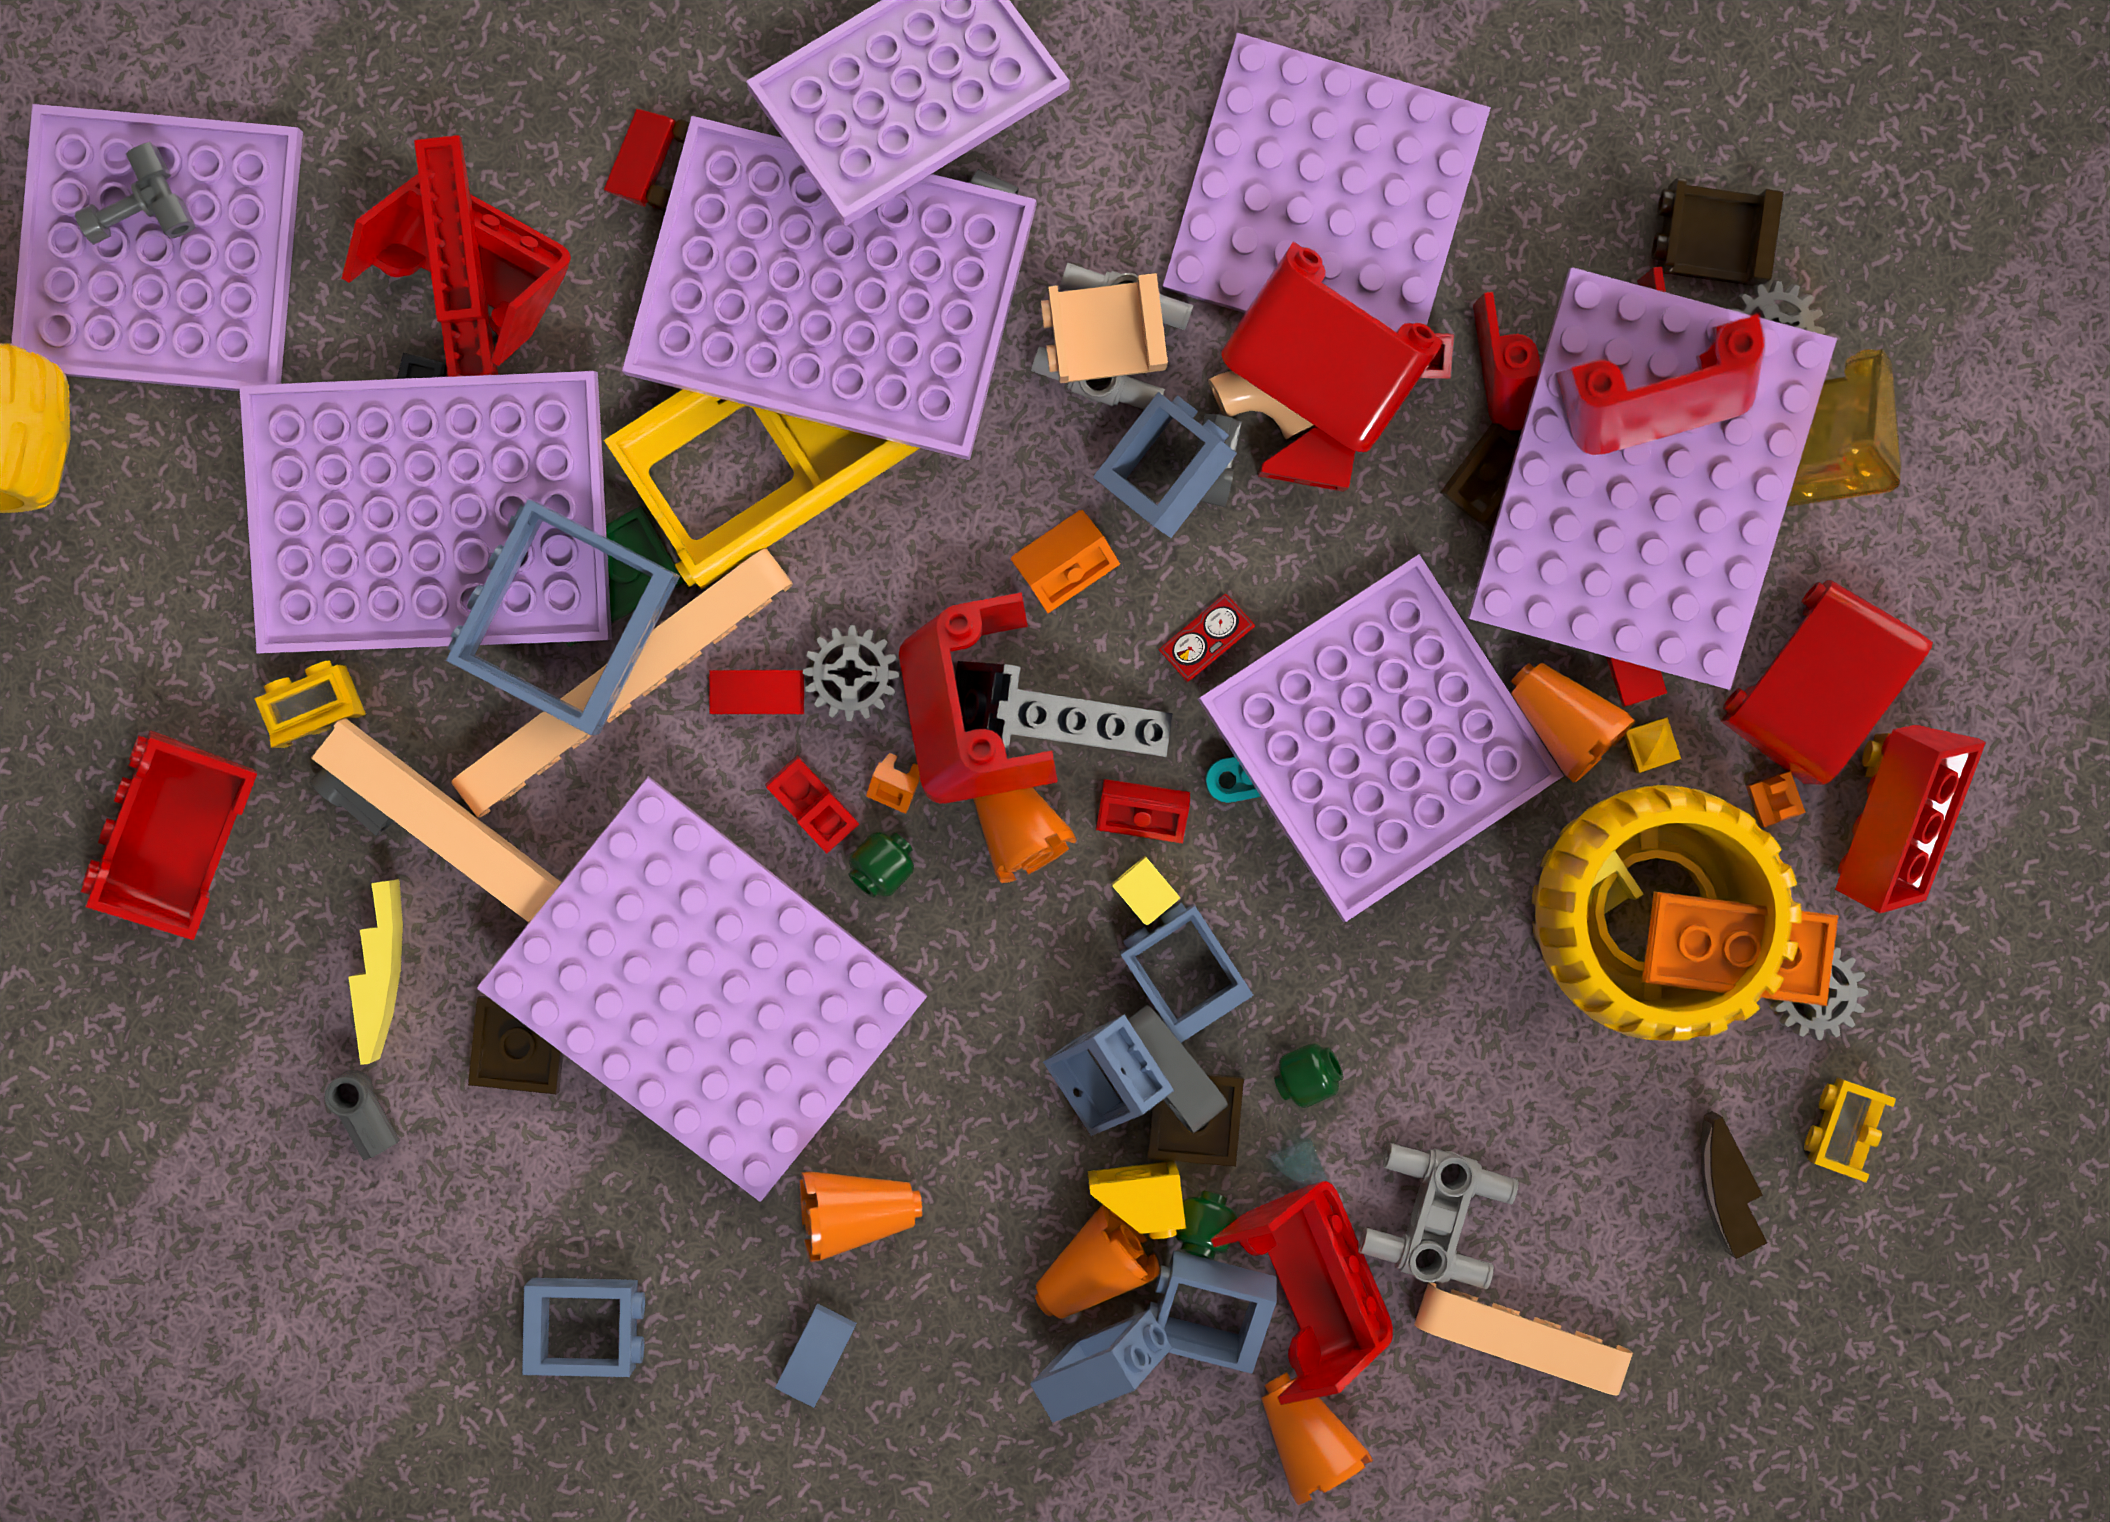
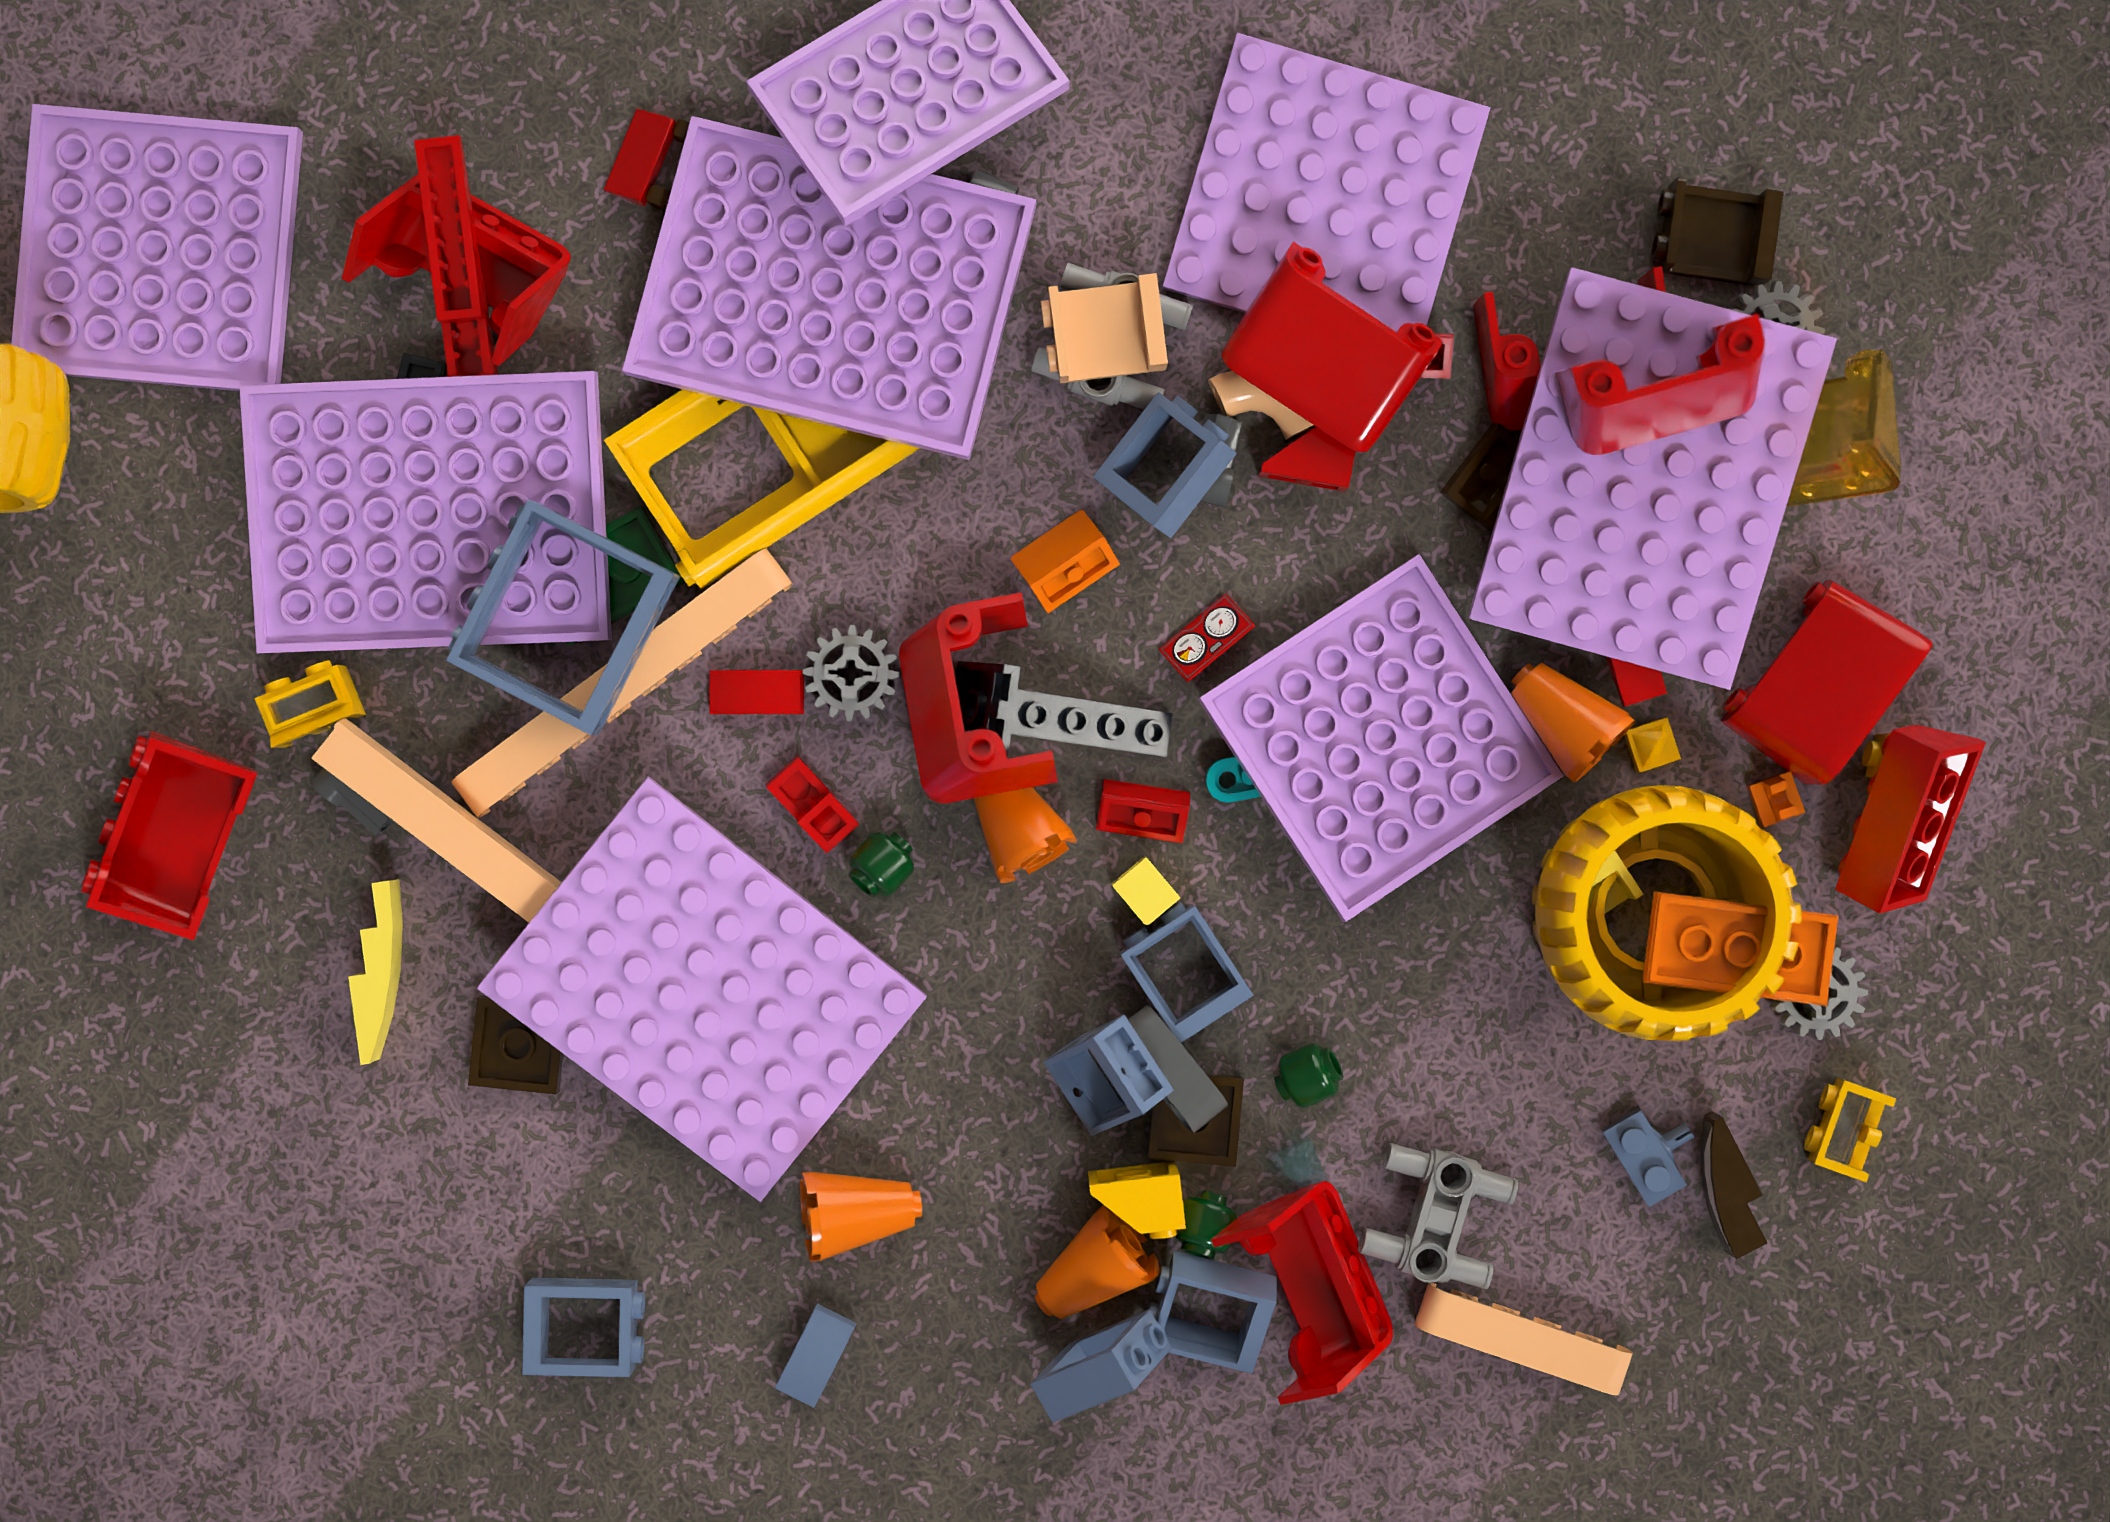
dark grey bar [74,142,196,245] -> none
dark grey piece [325,1070,400,1161] -> none
orange tile [866,753,920,814] -> none
orange cone [1261,1372,1373,1505] -> none
none -> sand blue plate [1601,1107,1694,1207]

